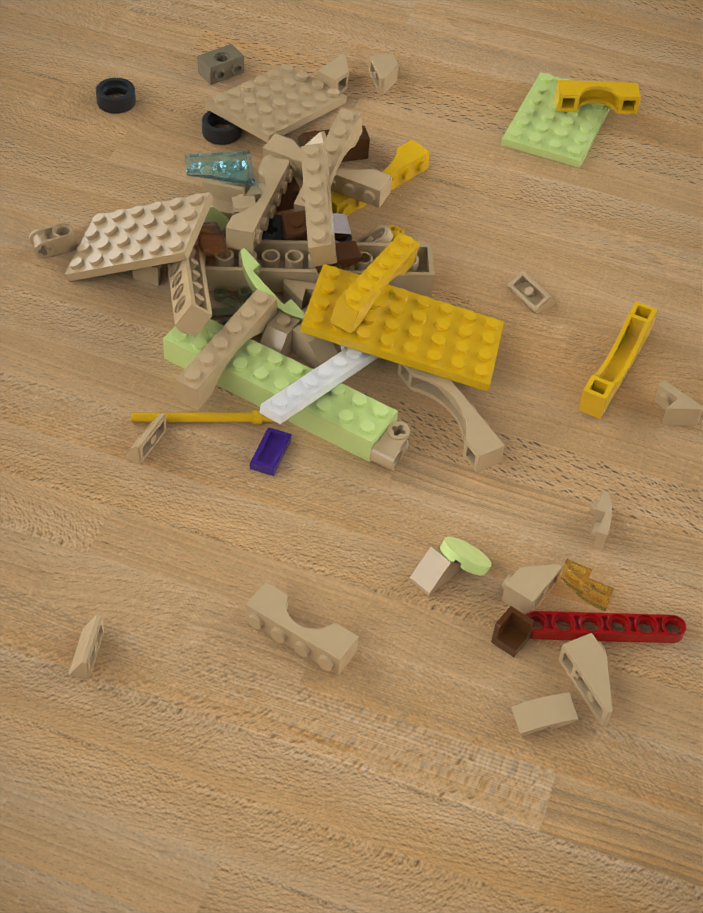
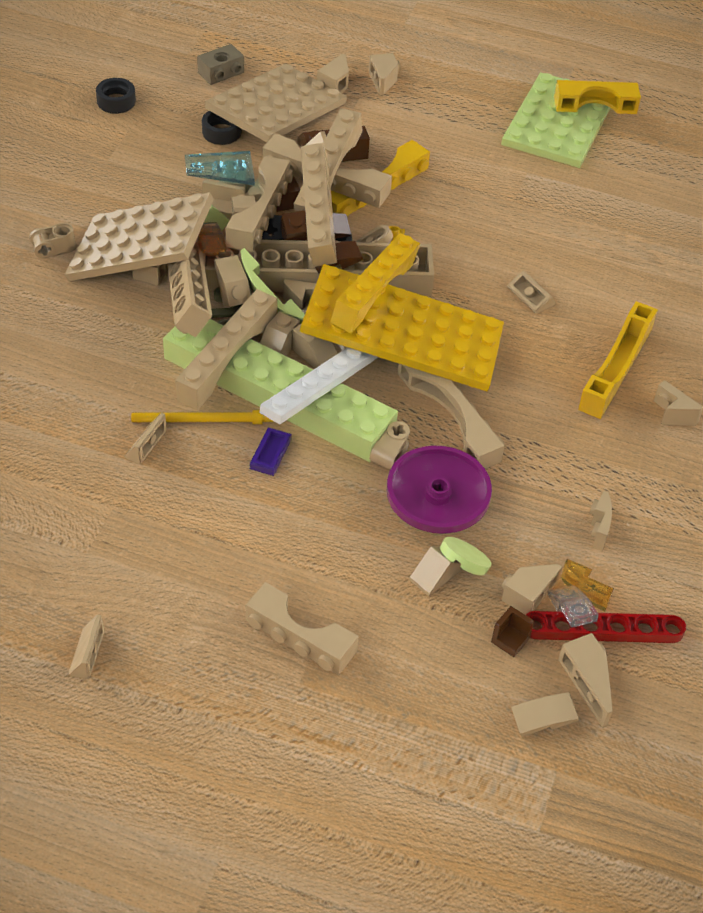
none -> tan slope [214,255,251,307]
none -> magenta dish [386,445,492,534]
none -> clear slope [548,585,599,627]

